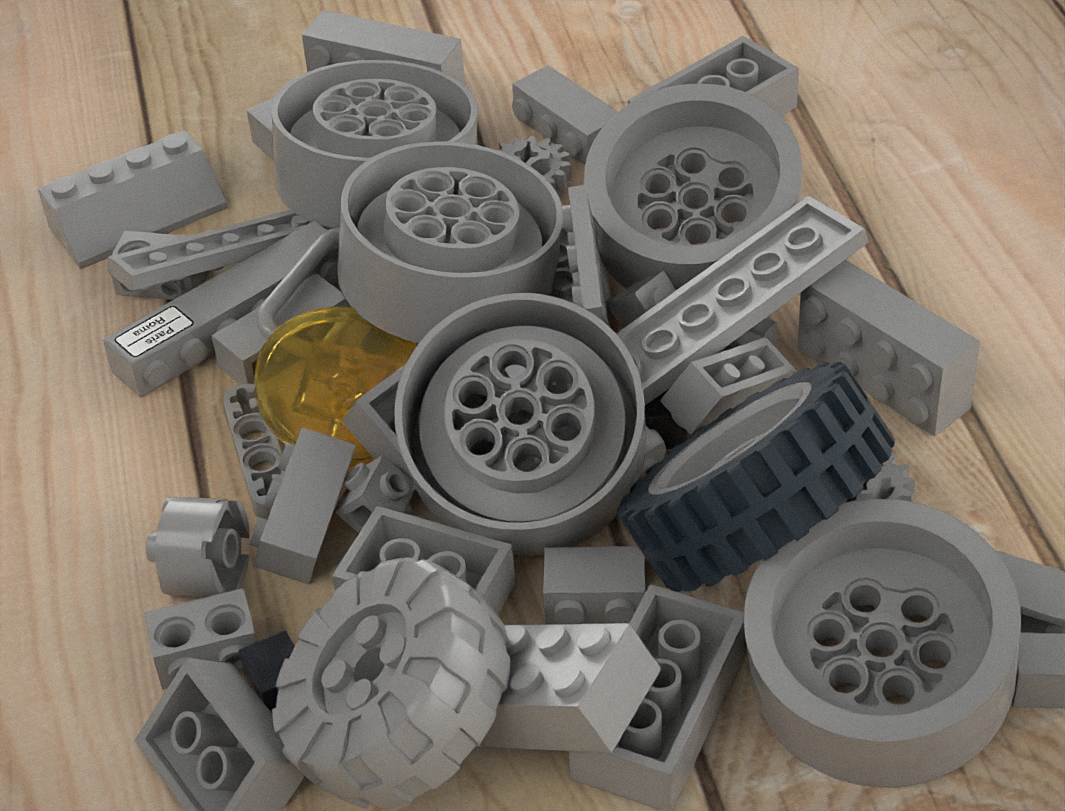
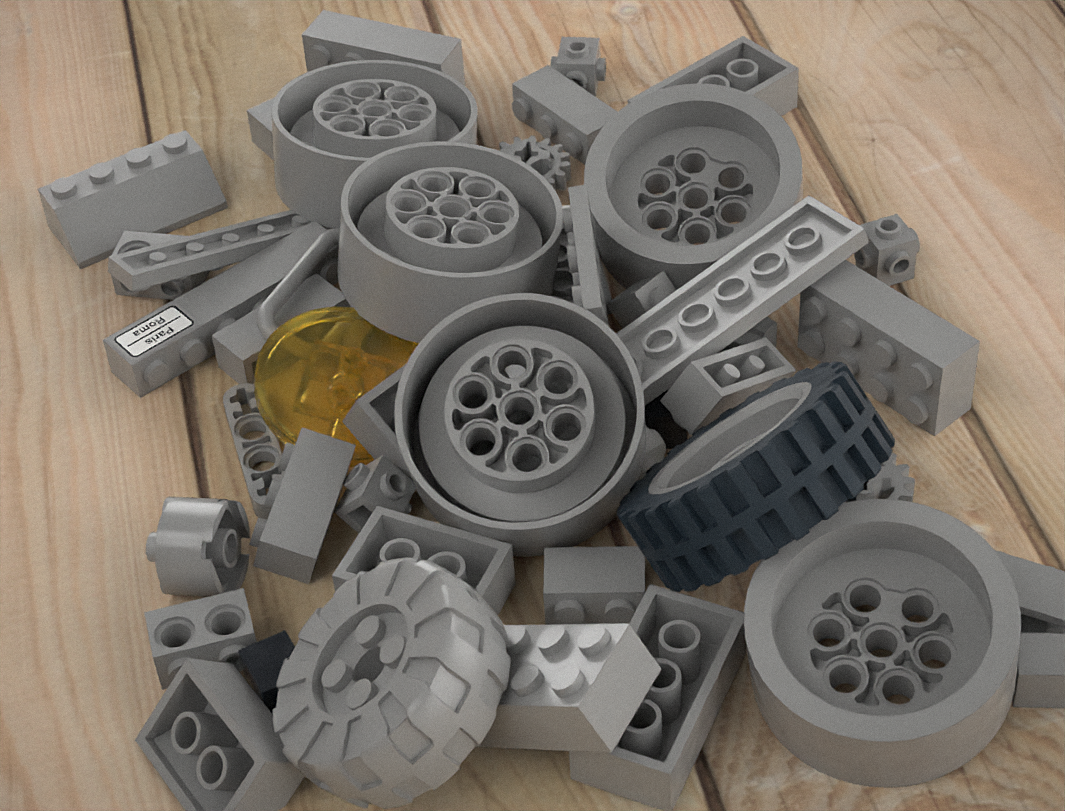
none -> light grey brick [550,37,606,96]
none -> light grey brick [854,214,920,286]

